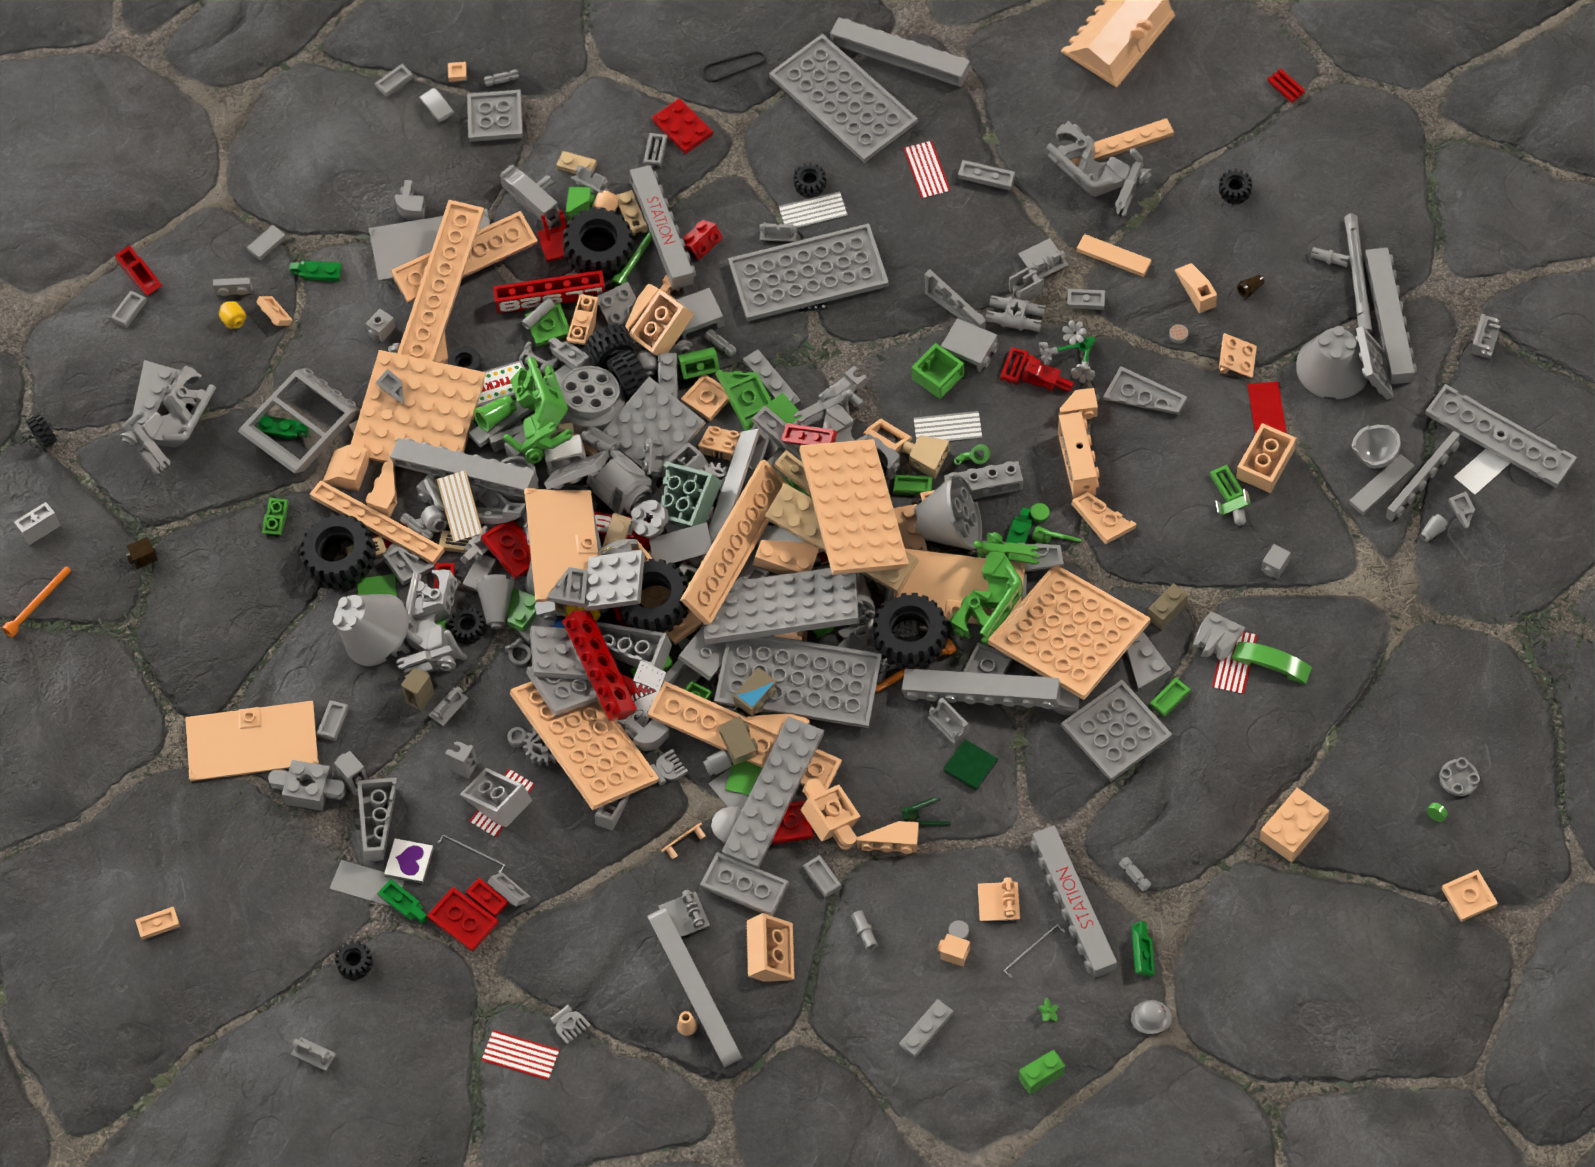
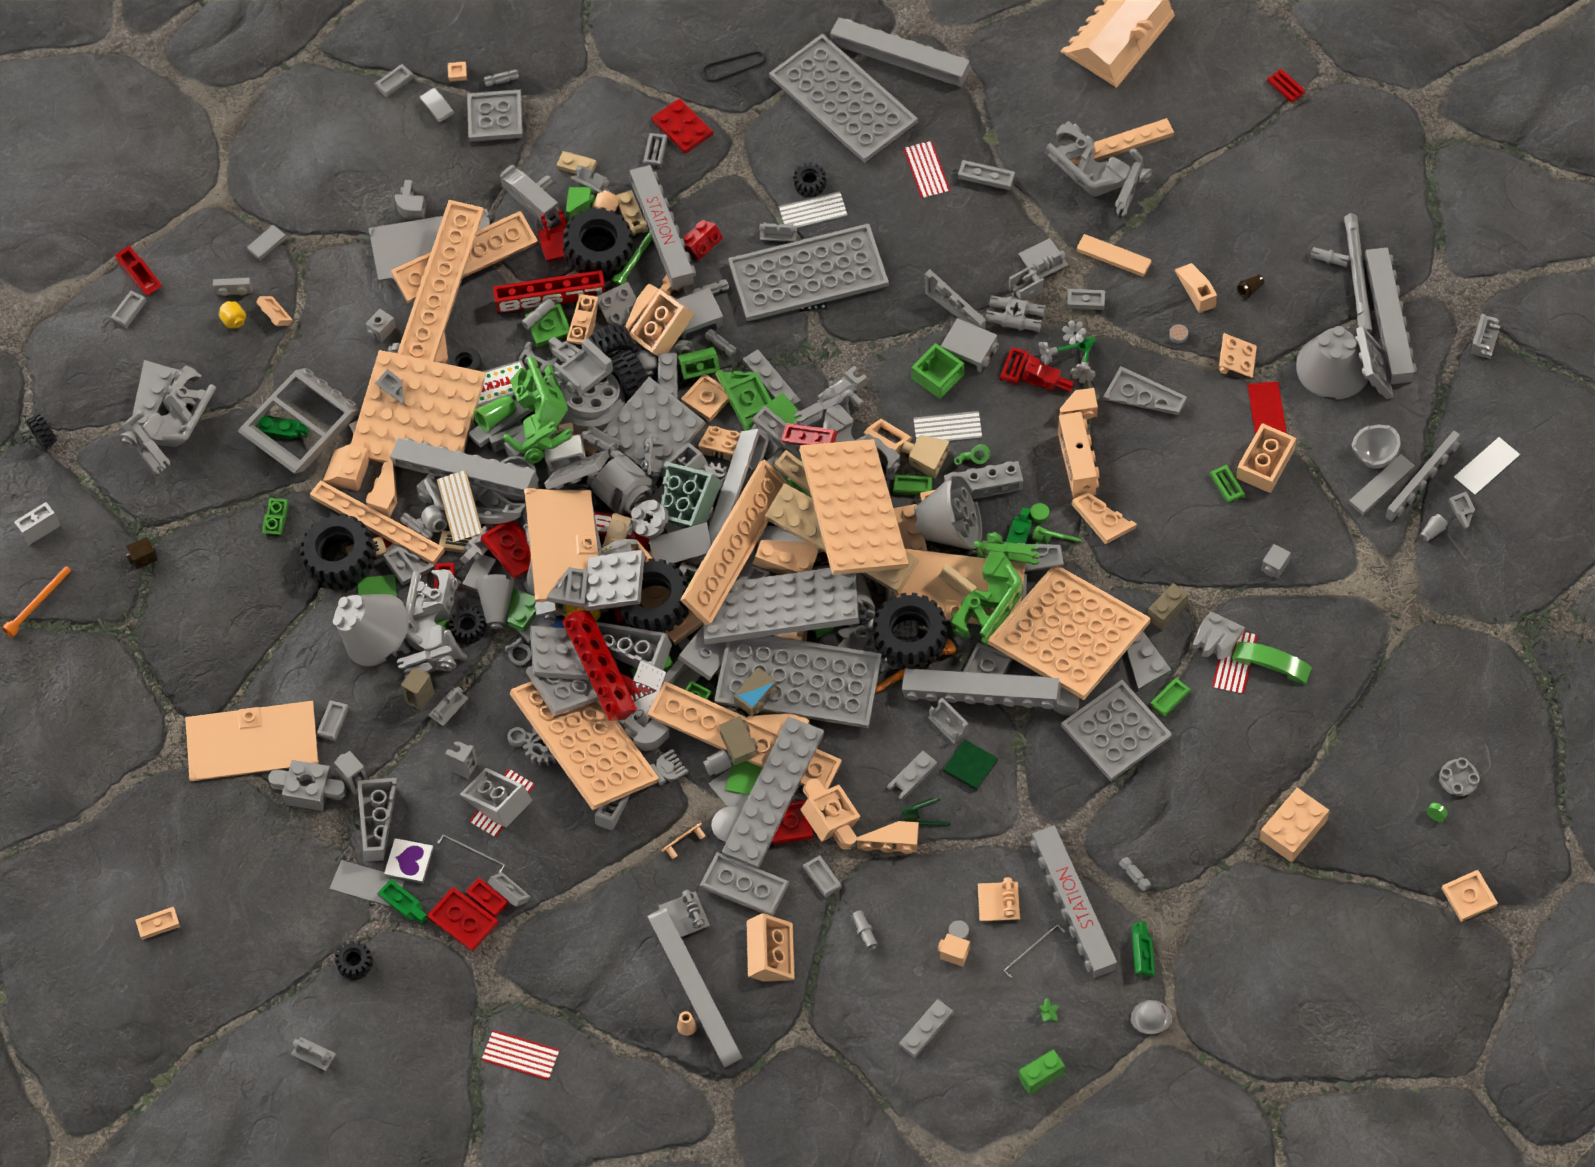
green hinge [290,261,342,282] -> none
light grey piece [550,1005,591,1045] -> none
piece [1216,489,1251,526] -> none
black tyre [1219,169,1252,204] -> none
light grey piece [1425,384,1577,488] -> none
none -> light grey panel [553,338,613,397]
none -> light grey axle [693,279,729,294]
none -> light grey hinge [887,751,937,800]
none -> tan tile [939,564,977,597]

